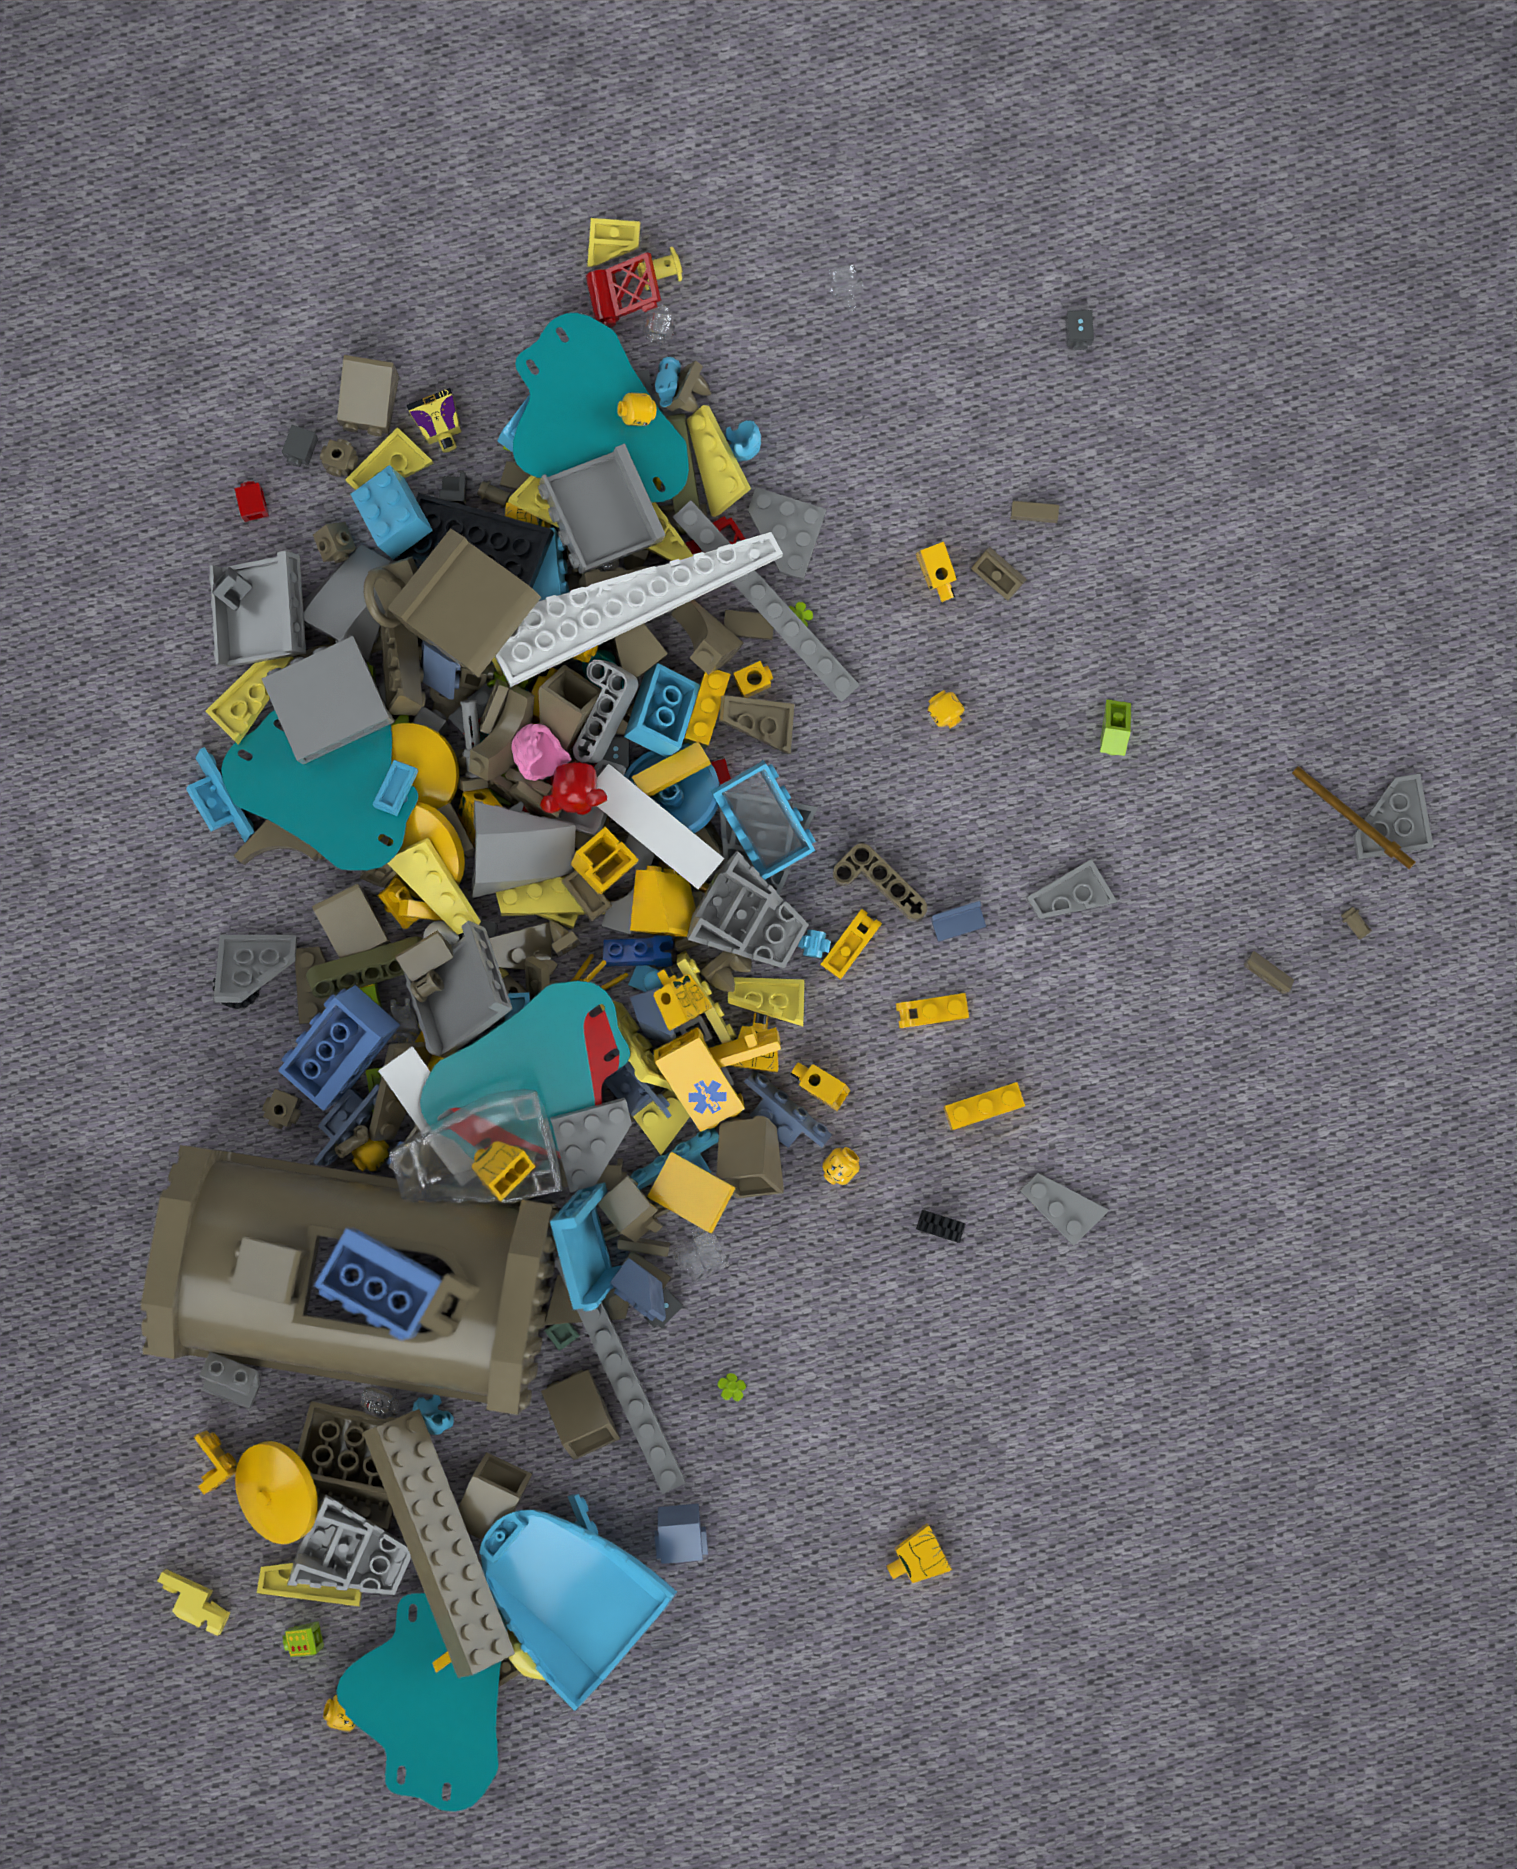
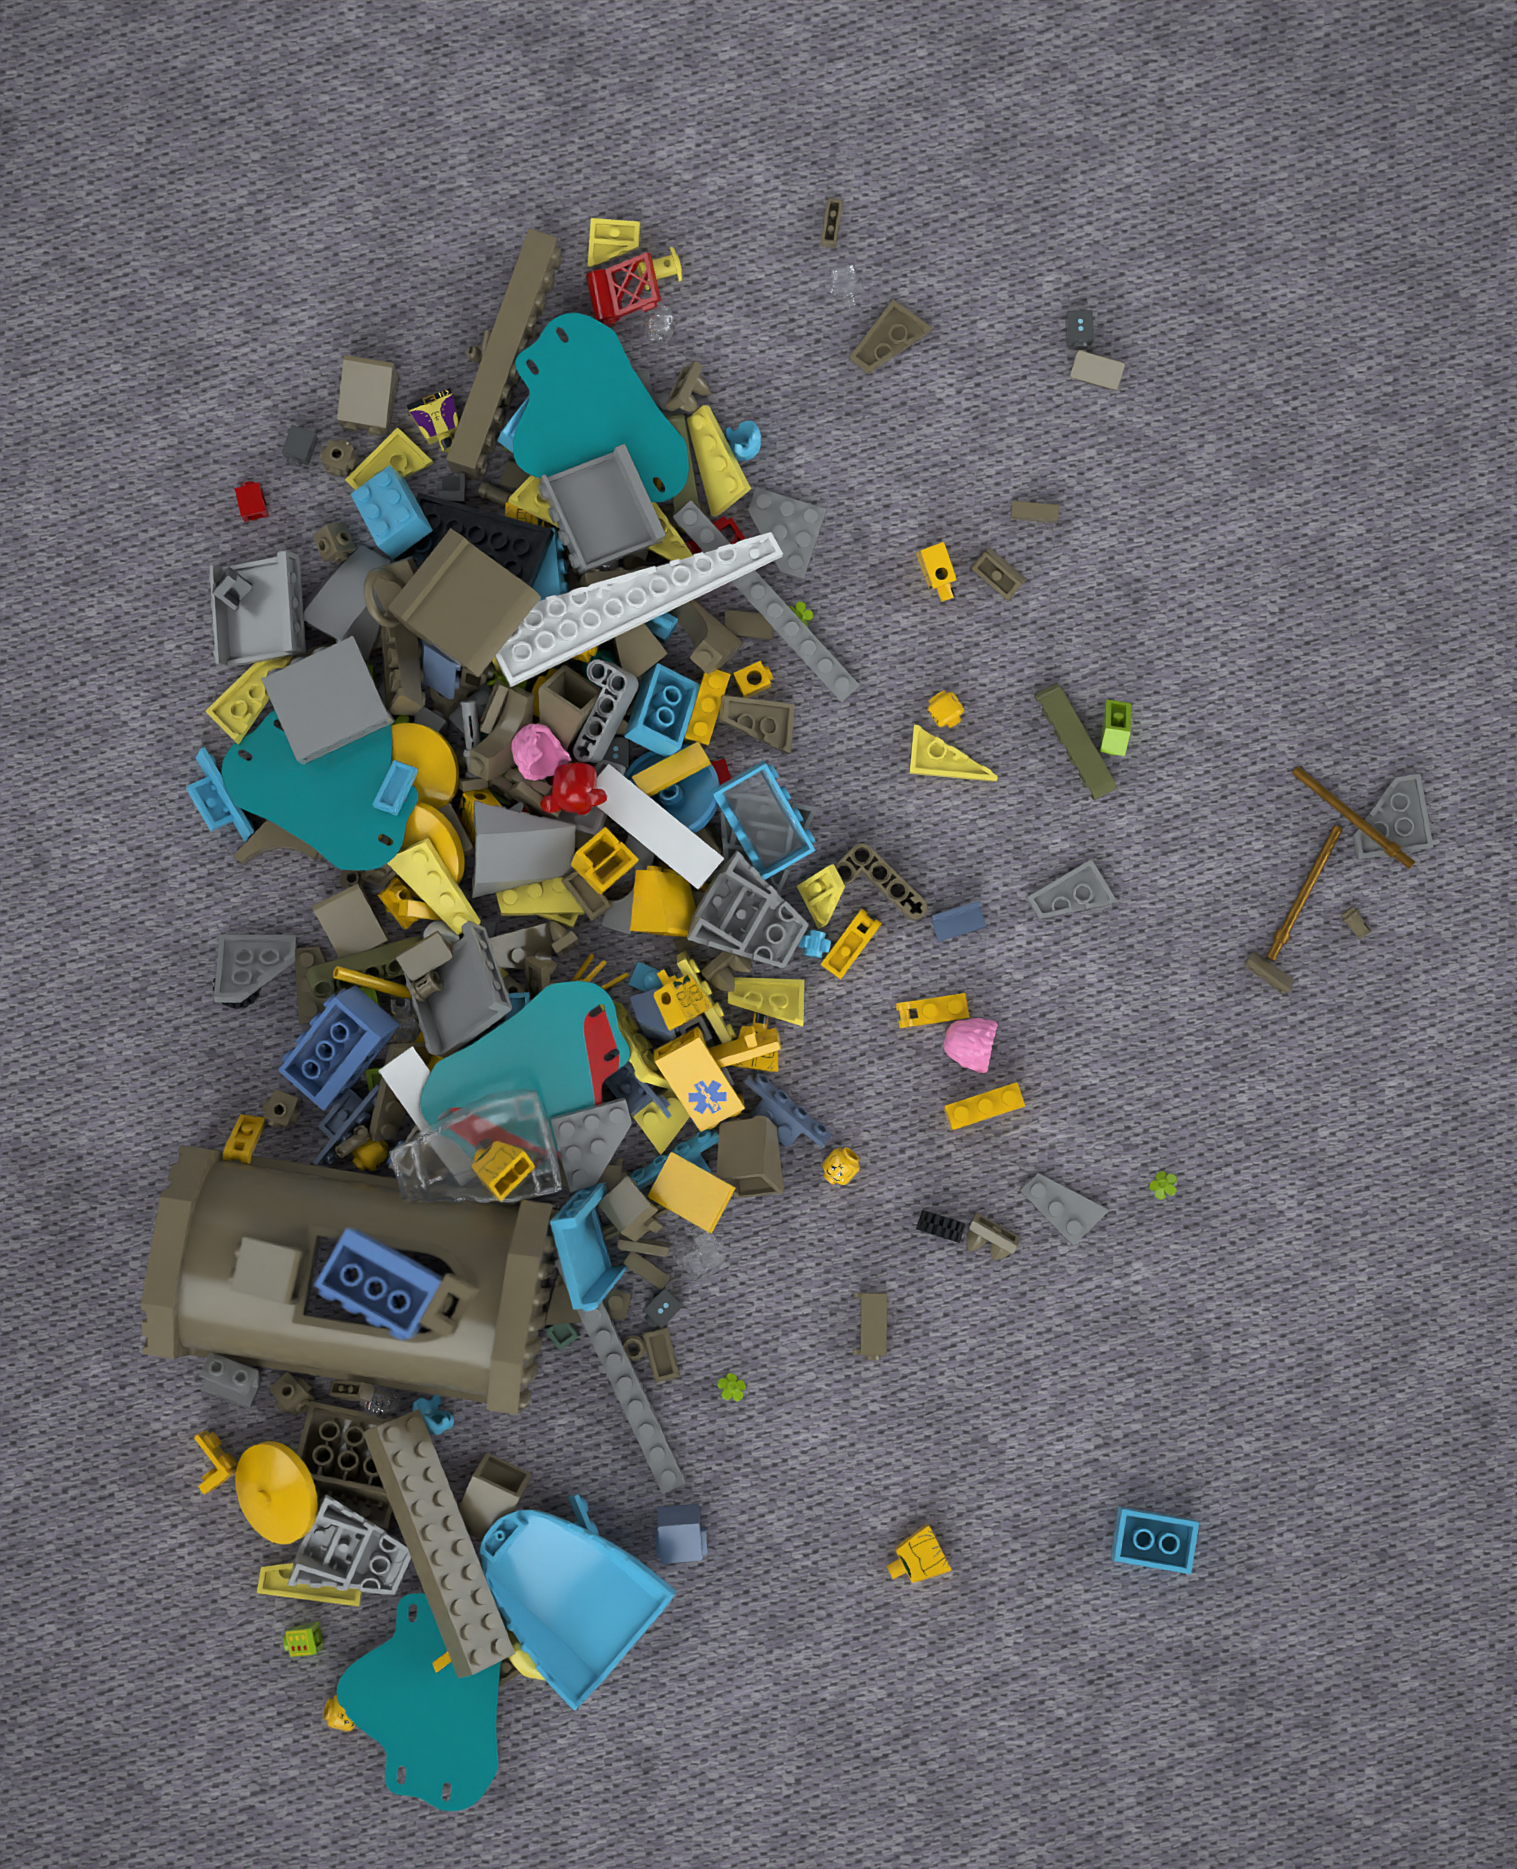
light yellow plate [157,1569,230,1636] -> none
dark tan slope [541,1370,620,1460] -> none
blue plate [603,935,674,967] -> none
sand blue slope [610,1258,666,1322] -> none
yellow head [617,392,657,426] -> none
medium azure piece [655,357,681,407] -> none
yellow torso [791,1062,851,1111] -> none
none -> yellow plate [223,1114,265,1164]
none -> dark tan brick [269,1371,315,1416]
none -> dark tan piece [329,1380,375,1402]
none -> yellow piece [333,966,413,1001]
none -> dark tan plate [340,870,365,889]
none -> dark tan brick [446,228,563,481]
none -> dark tan arm [467,330,492,362]
none -> dark tan plate [622,1335,646,1361]
none -> dark tan tile [643,1327,680,1383]
none -> medium azure brick [645,612,679,645]
none -> light yellow wing [797,864,845,929]
none -> dark tan piece [821,198,843,248]
none -> dark tan wing [849,299,933,374]
none -> dark tan brick [853,1292,887,1360]
none -> light yellow wing [909,725,998,782]
none -> bright pink hair [943,1018,998,1073]
none -> dark tan tile [966,1212,1021,1260]
none -> olive beam [1034,682,1117,801]
none -> dark tan slope [1070,350,1125,391]
none -> medium azure brick [1111,1506,1199,1574]
none -> lime plant [1149,1171,1177,1200]
none -> pearl gold bar [1266,825,1343,962]

